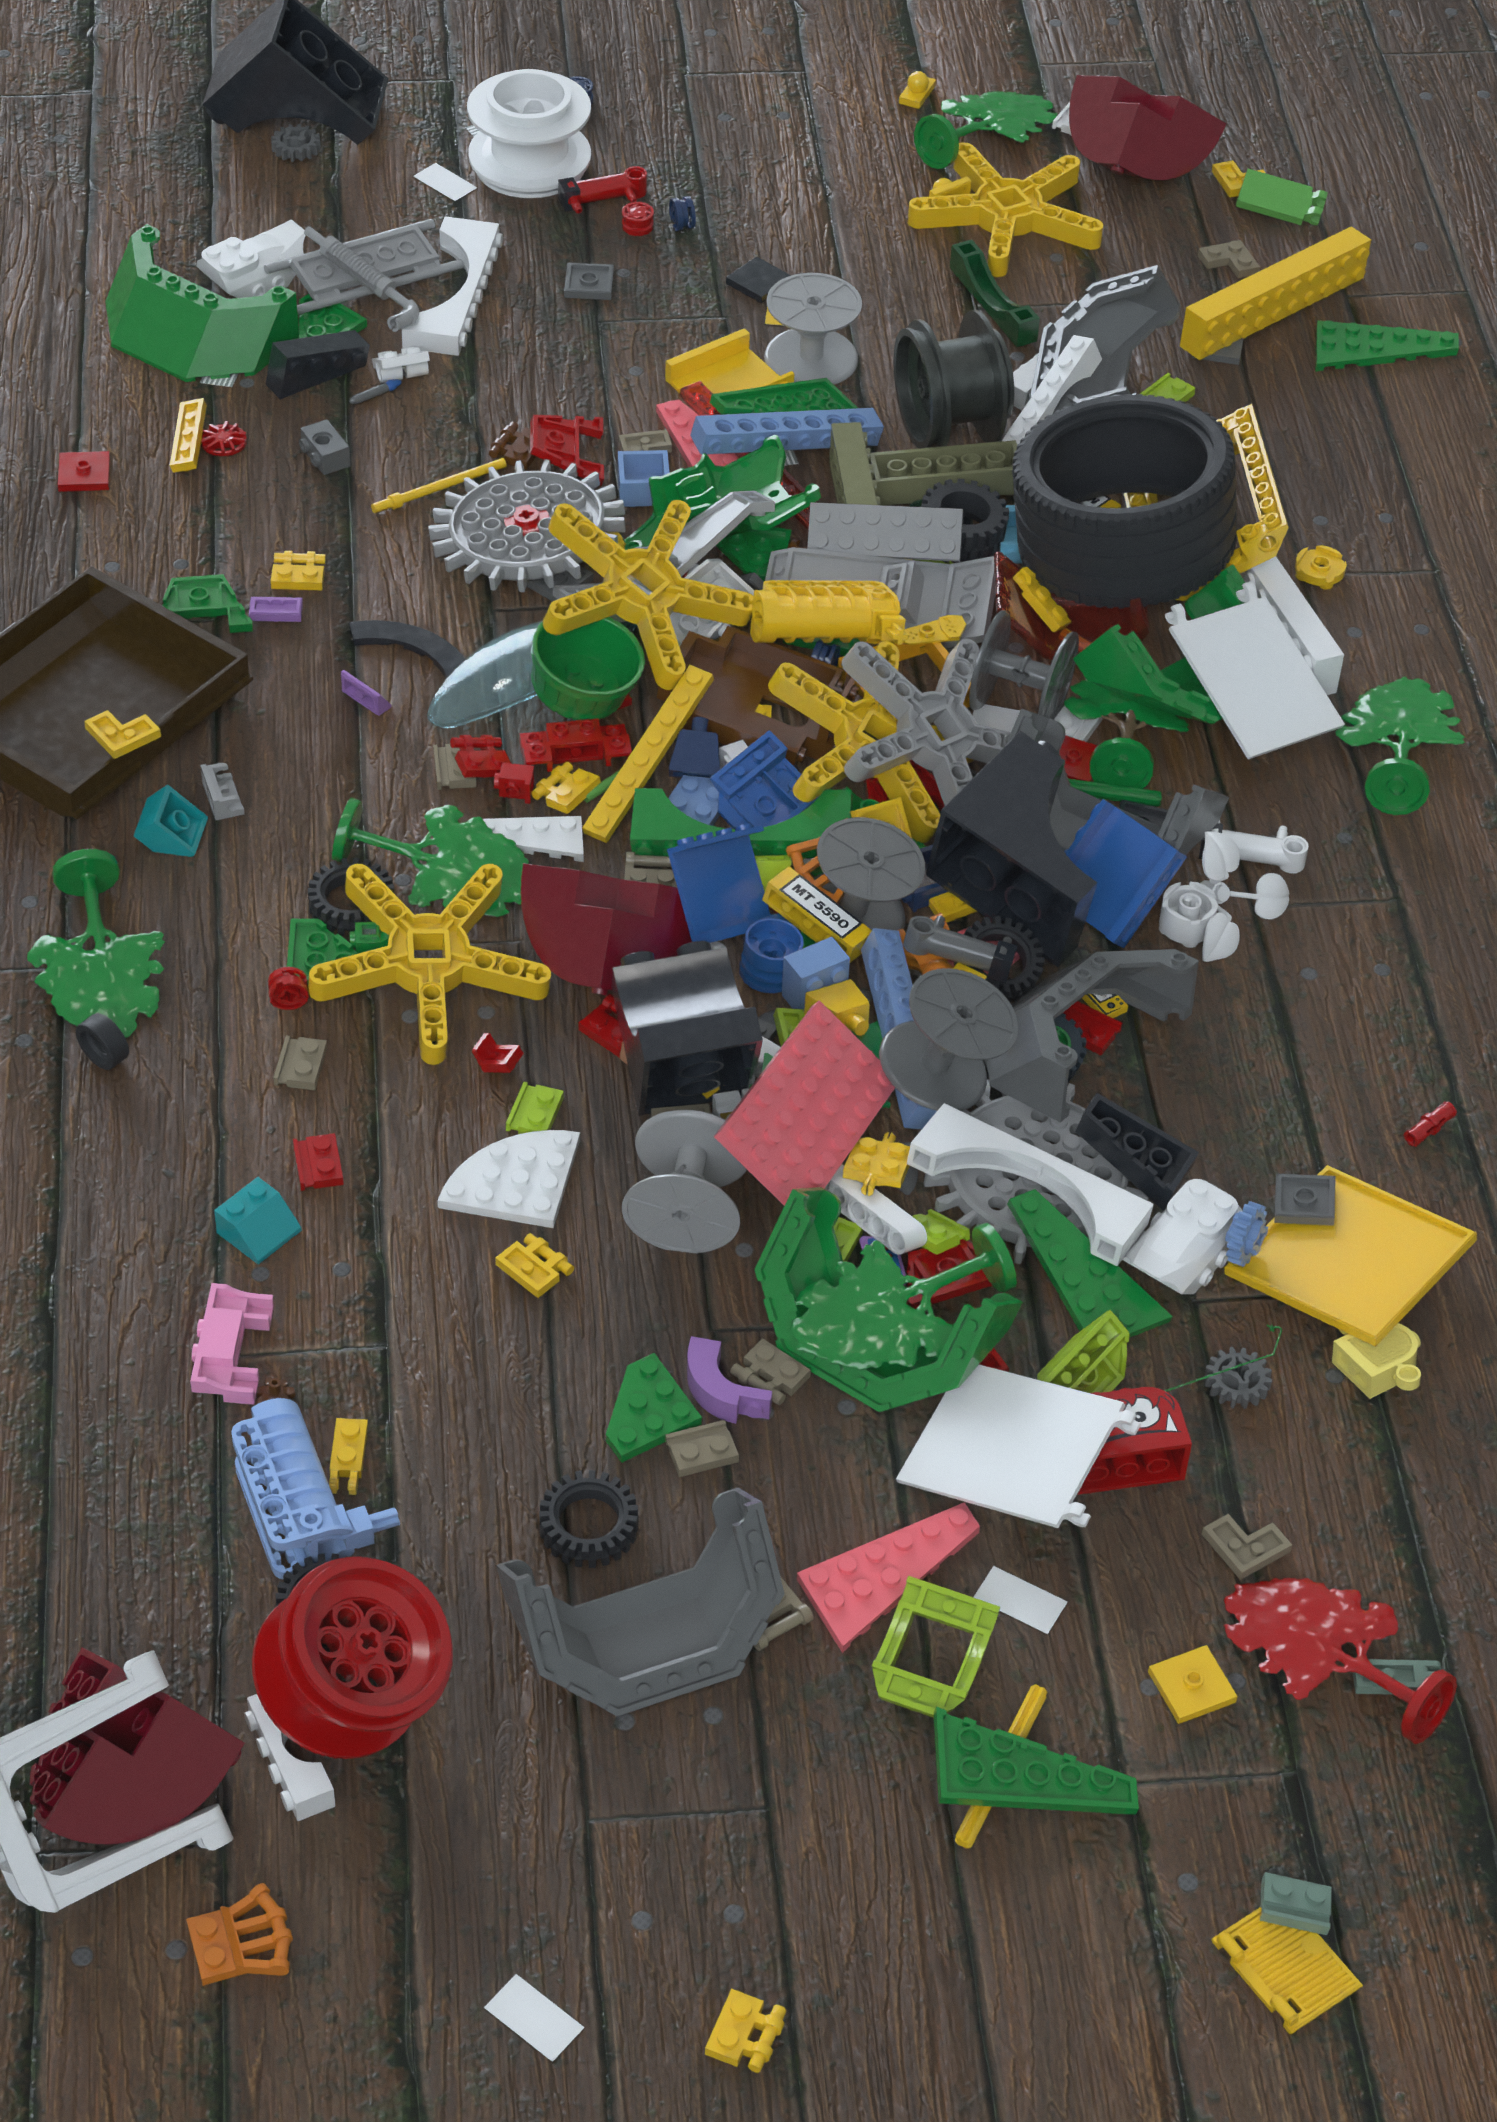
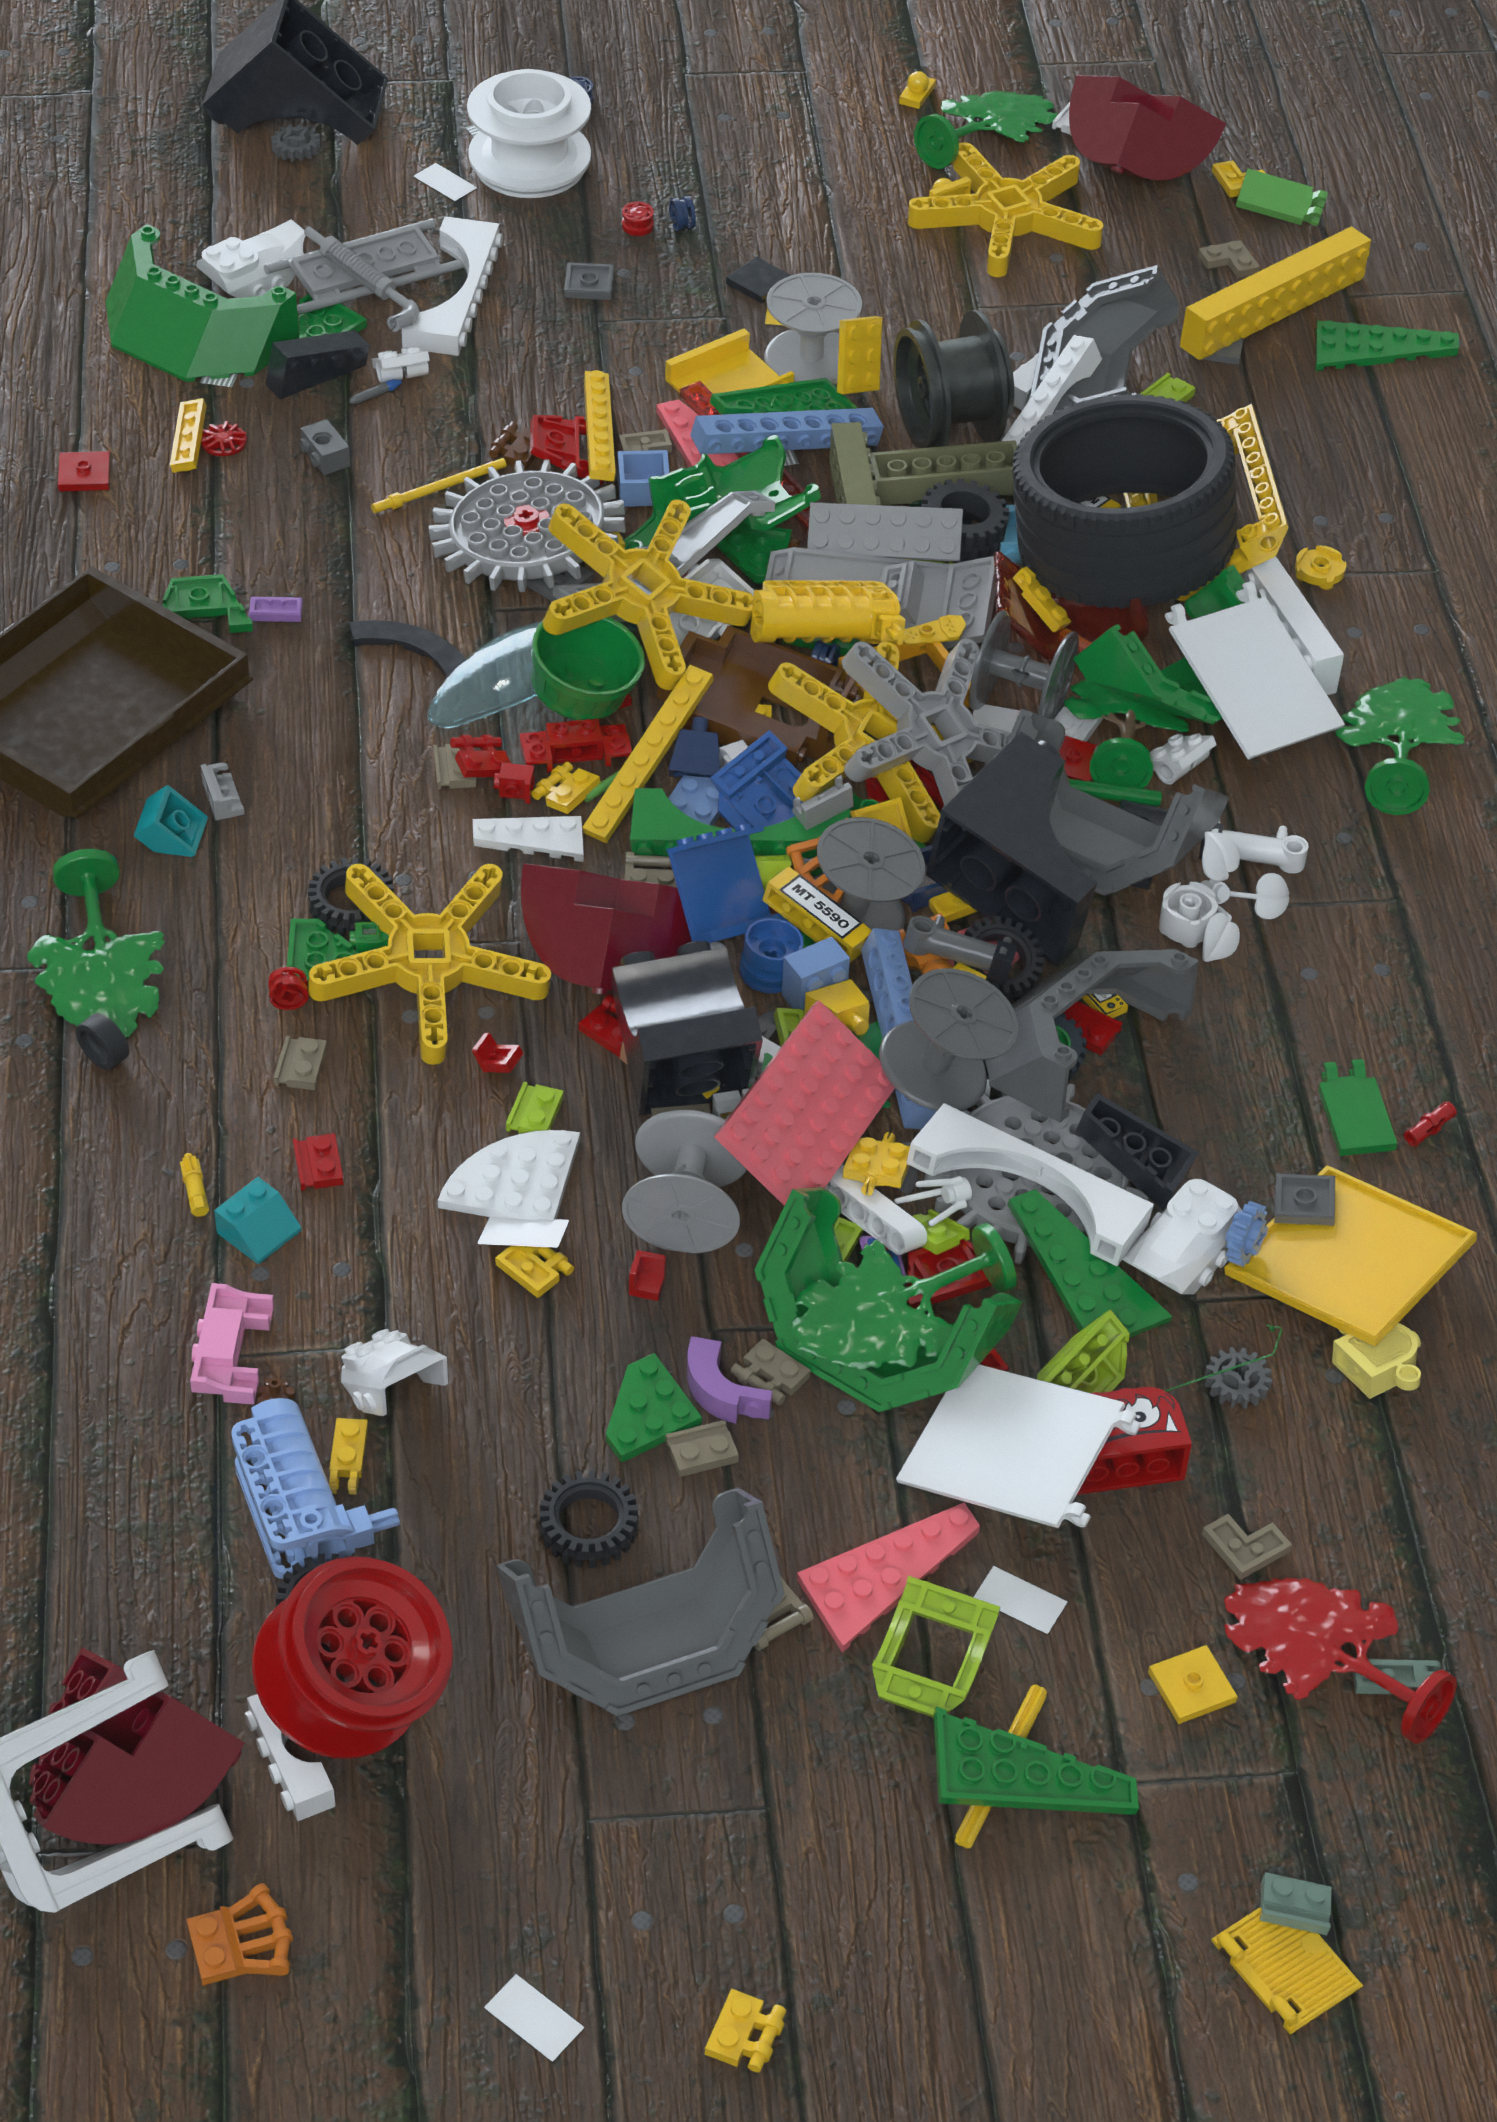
yellow plate [85,710,161,759] -> none
yellow plate [271,550,326,590] -> none
green plant [332,798,529,917] -> none
medium lavender slope [341,670,392,716] -> none
red piece [558,166,647,214] -> none
dark grey tile [740,572,764,590] -> none
dark green arch [950,239,1040,347] -> none
blue panel [1064,799,1187,948] -> none
none -> yellow piece [180,1153,209,1217]
none -> white slope [341,1329,448,1416]
none -> white sticker [478,1217,569,1248]
none -> yellow plate [584,370,615,481]
none -> red panel [629,1250,666,1301]
none -> light grey hinge [792,775,853,830]
none -> yellow plate [837,316,883,394]
none -> white plant [894,1176,972,1226]
none -> white plate [1150,733,1217,785]
none -> green tile [1318,1059,1397,1156]

